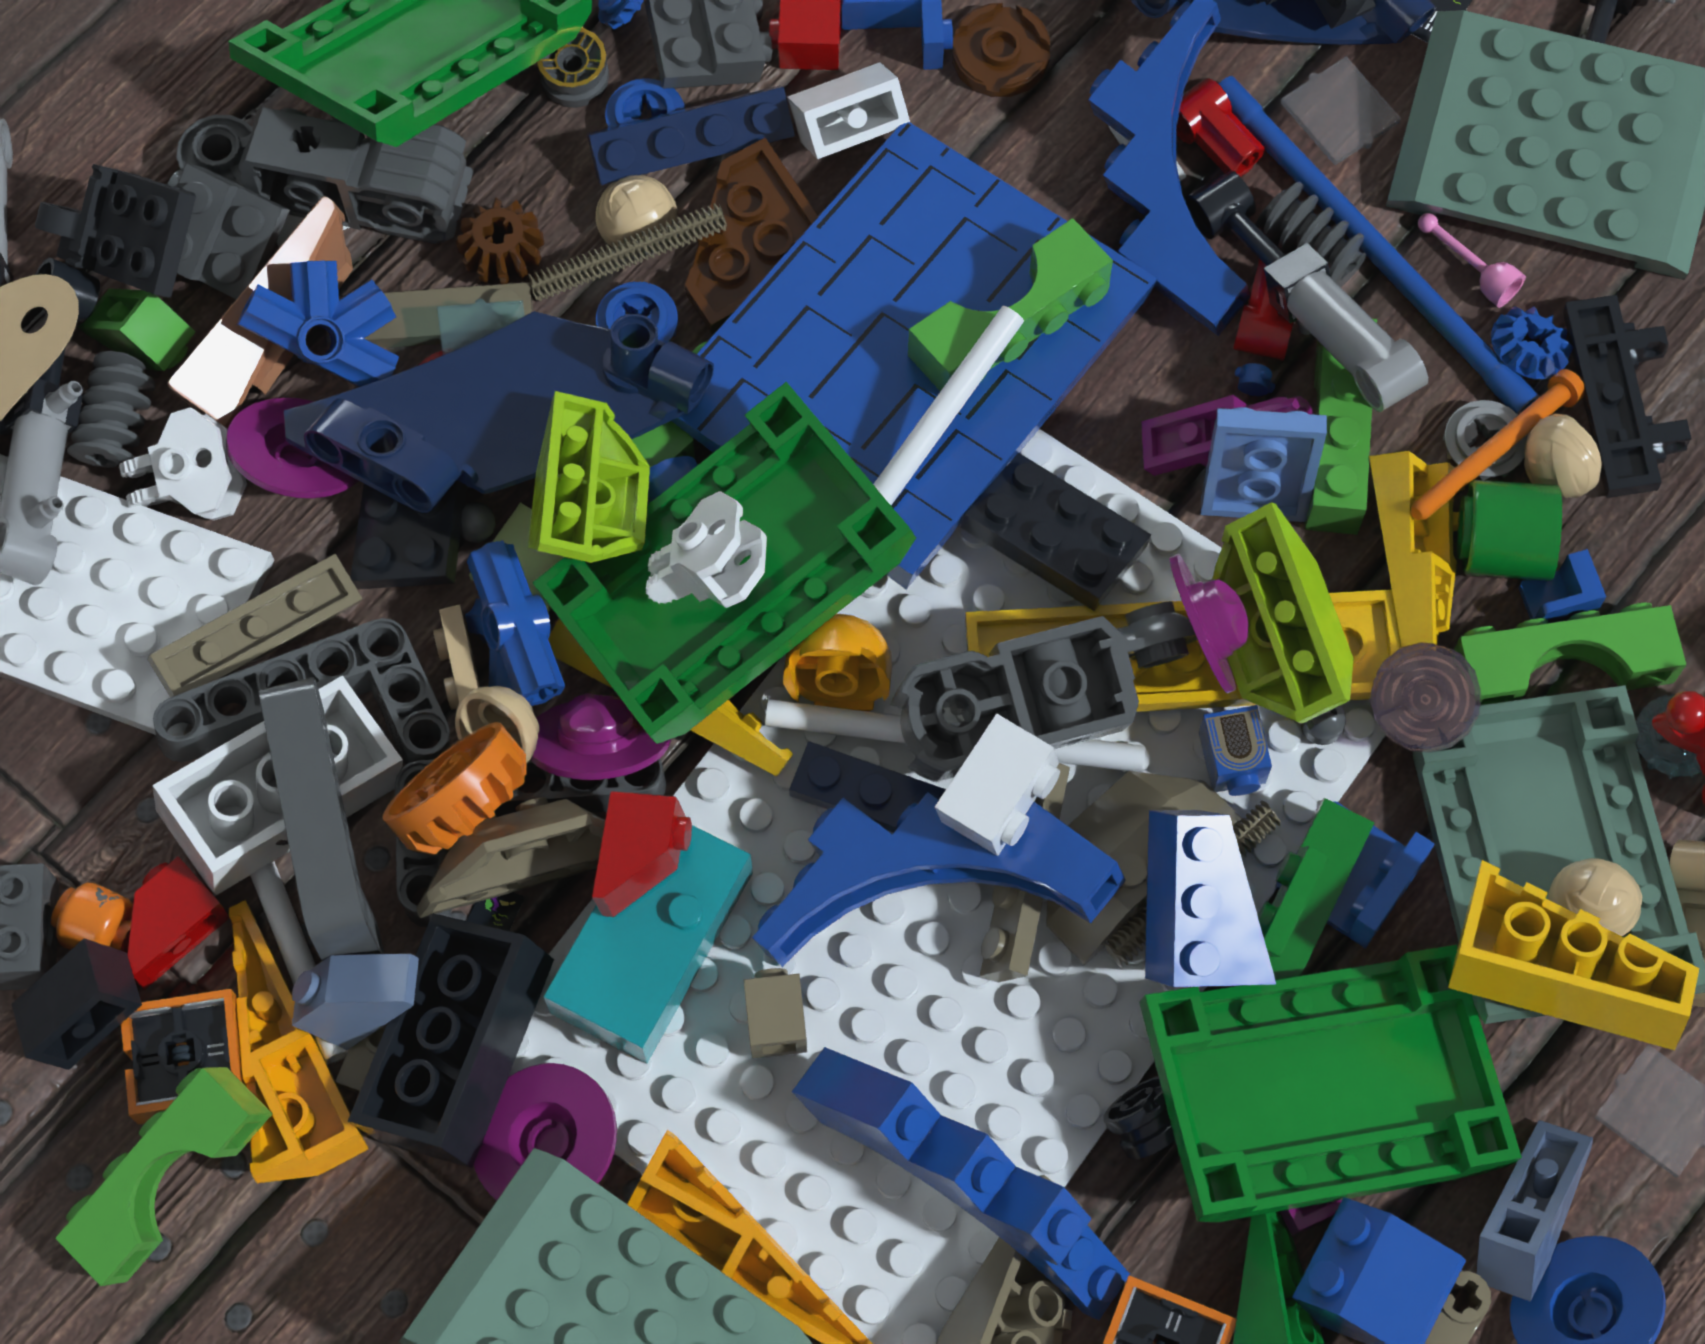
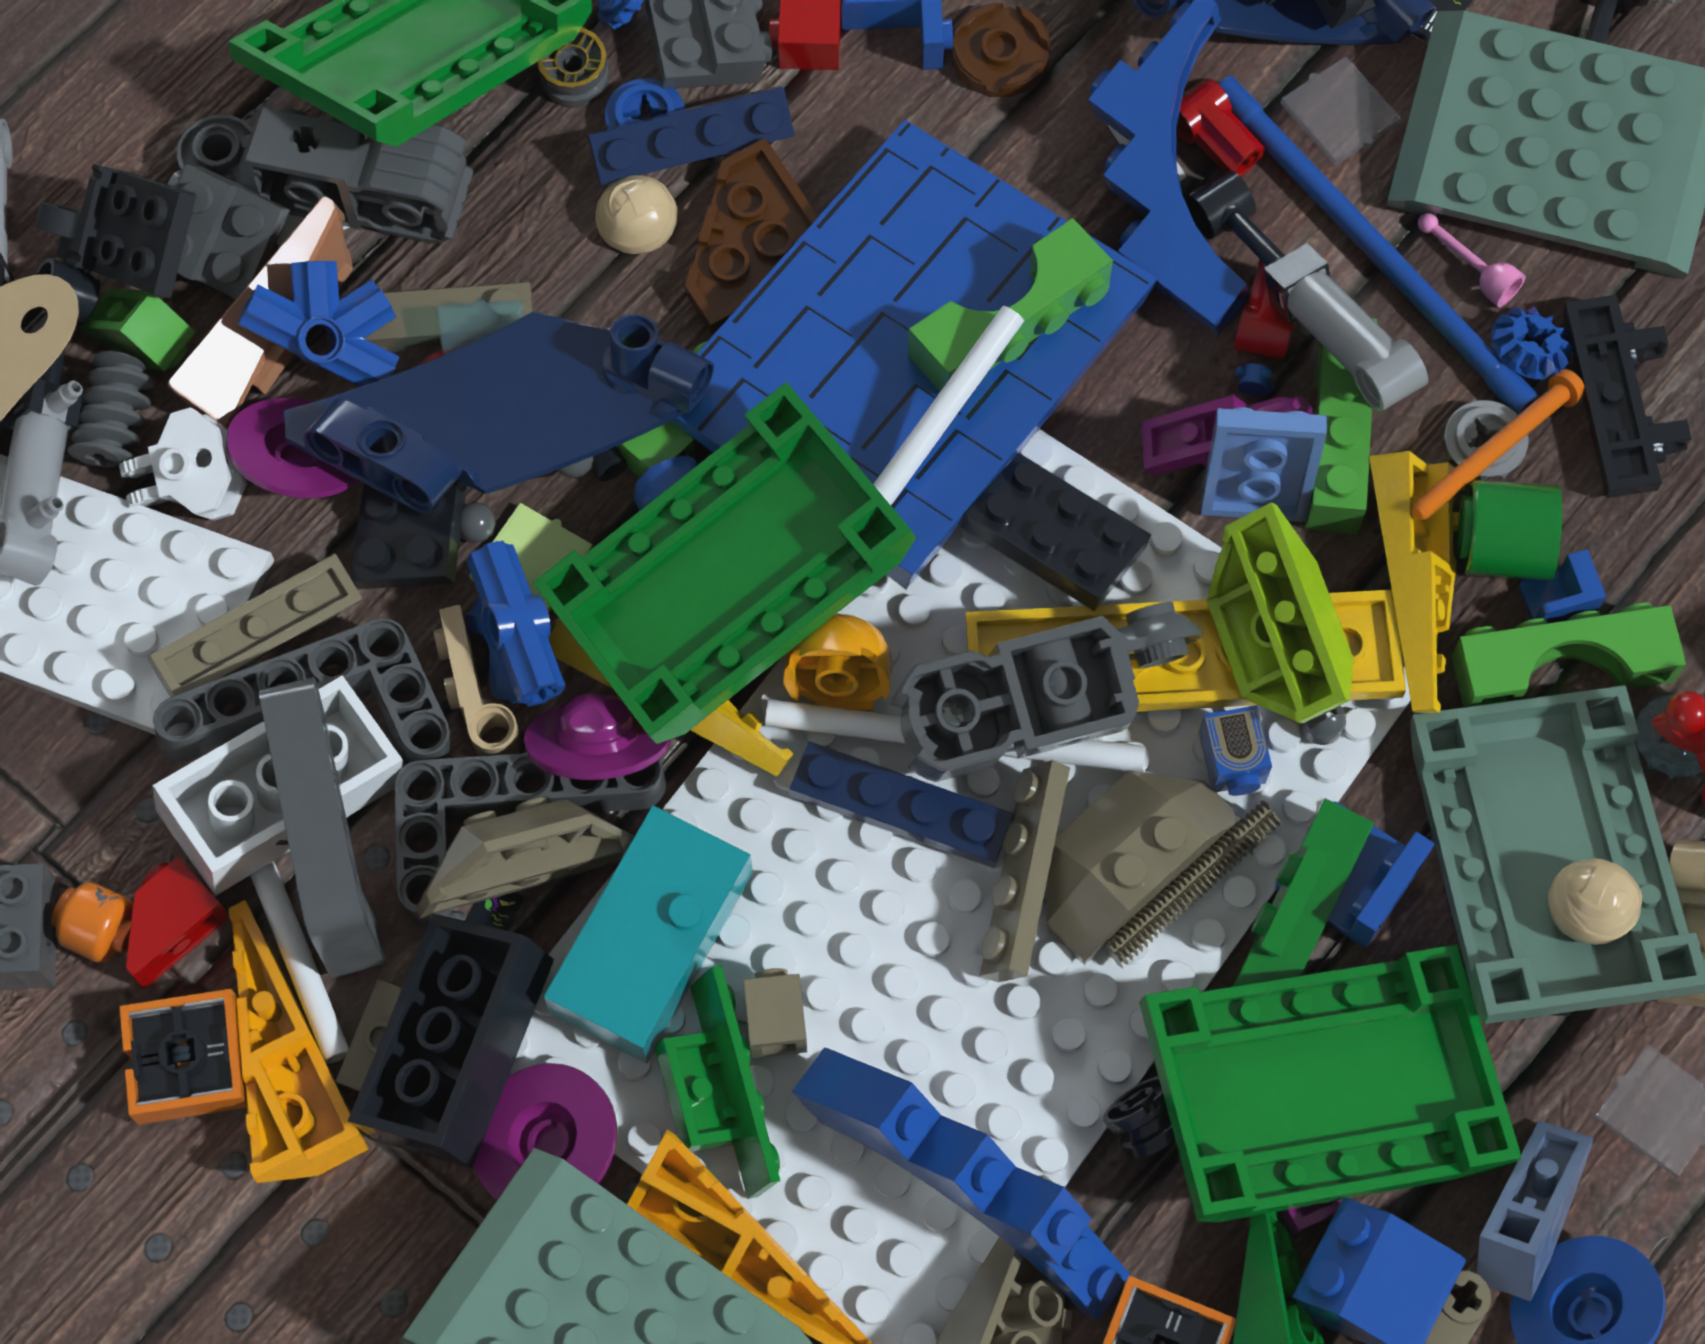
black brick [11,938,142,1070] -> none
bright green arch [55,1067,273,1286] -> none
sand blue slope [292,954,419,1050] -> none
orange gear [382,722,526,855] -> none
tan piece [455,686,539,763] -> none
reddish brown gear [456,197,545,285] -> none
dark tan axle [528,203,728,301] -> none
lime wedge [528,391,650,563] -> none
red slope [592,791,692,917] -> none
blue gear [596,282,678,343] -> none
white hinge [646,491,767,608] -> none
blue arch [752,792,1126,967] -> none
white brick [787,62,910,159] -> none
white brick [935,714,1060,856] -> none
wedge [1145,810,1276,987] -> none
magenta hat [1169,554,1248,694] -> none
dark grey piece [1255,181,1366,287] -> none
tile [1370,642,1482,753] -> none
yellow wedge [1448,860,1699,1050] -> none
tan piece [1524,414,1602,498] -> none
none -> green bracket [654,966,781,1199]

